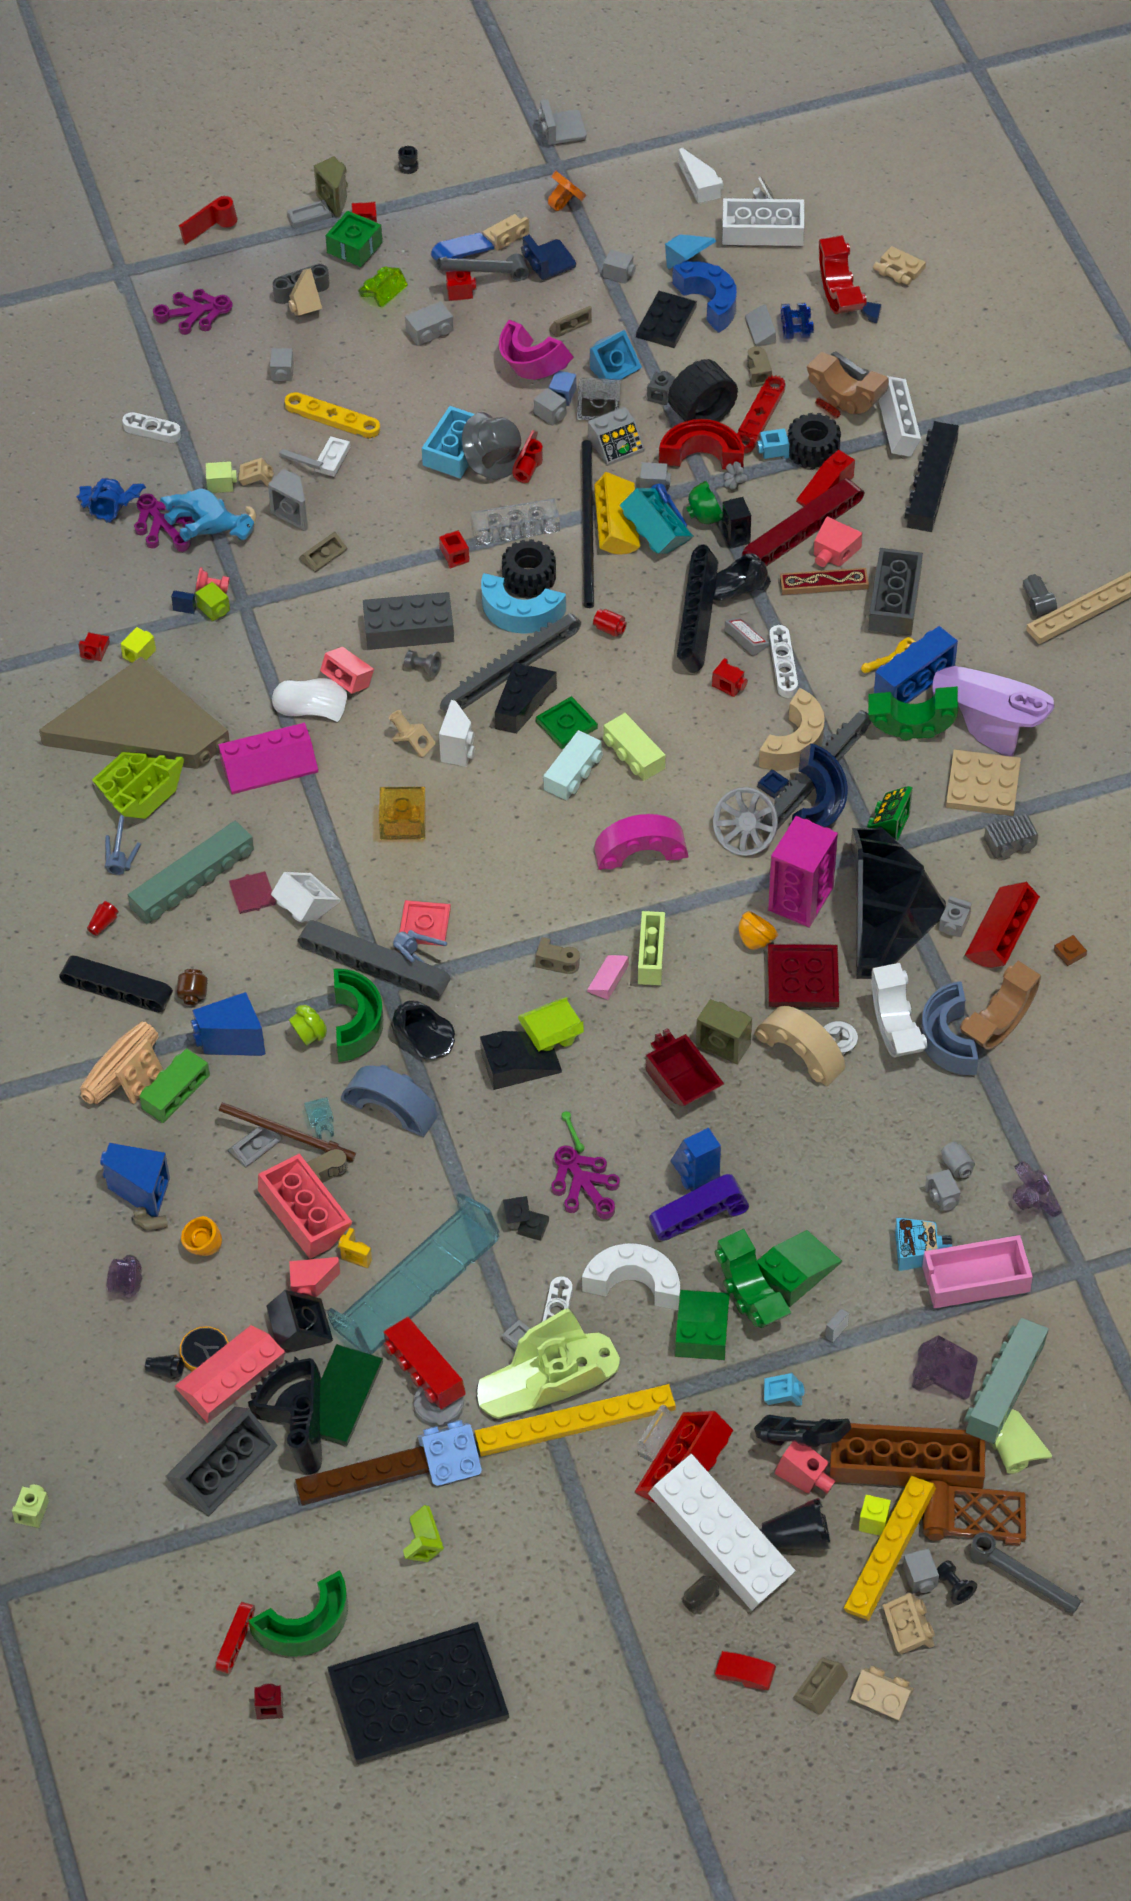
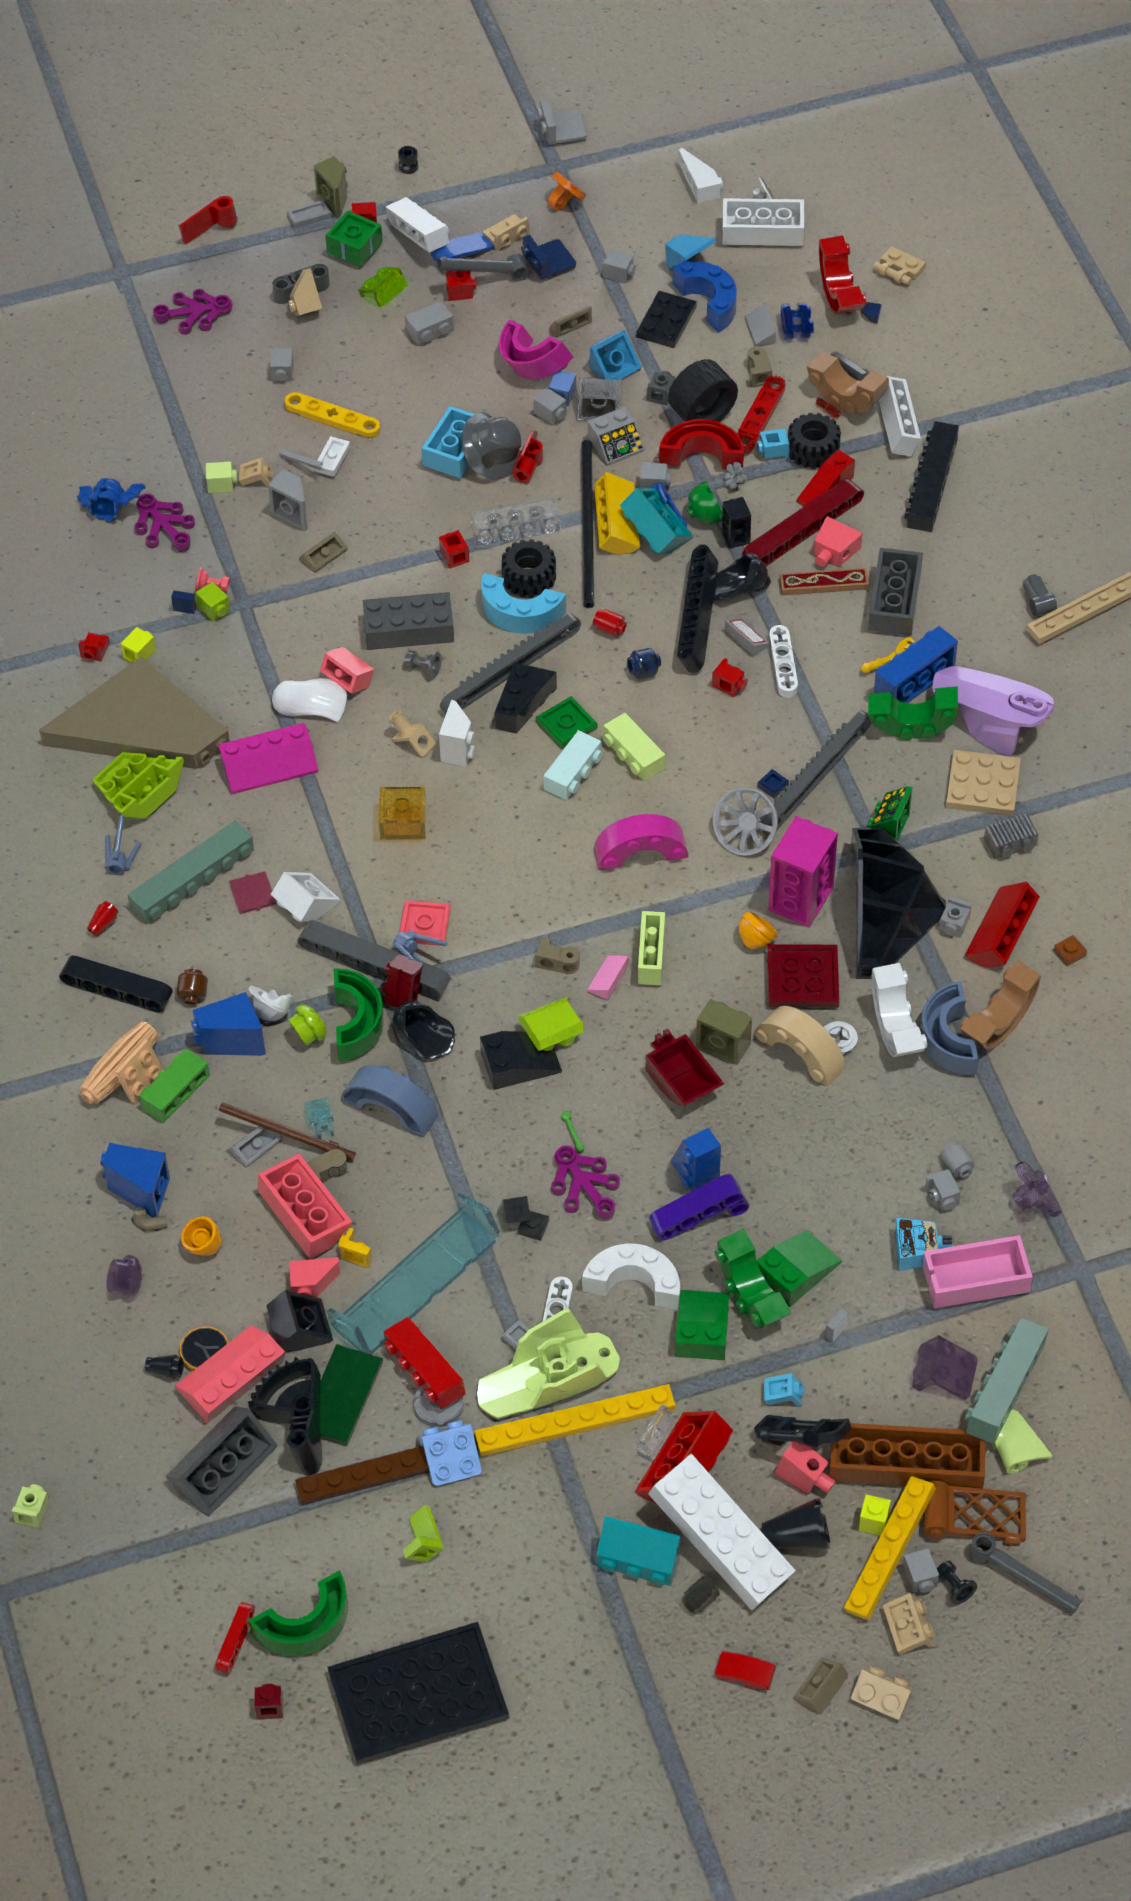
white beam [122,412,181,443] -> none
dark azure animal [160,488,256,542] -> none
tan brick [759,688,824,771] -> none
dark blue brick [791,743,848,828] -> none
none -> white piece [248,986,293,1021]
none -> dark red brick [382,954,423,1008]
none -> white brick [386,197,450,253]
none -> teal slope [597,1516,680,1586]
none -> dark blue head [627,648,661,678]

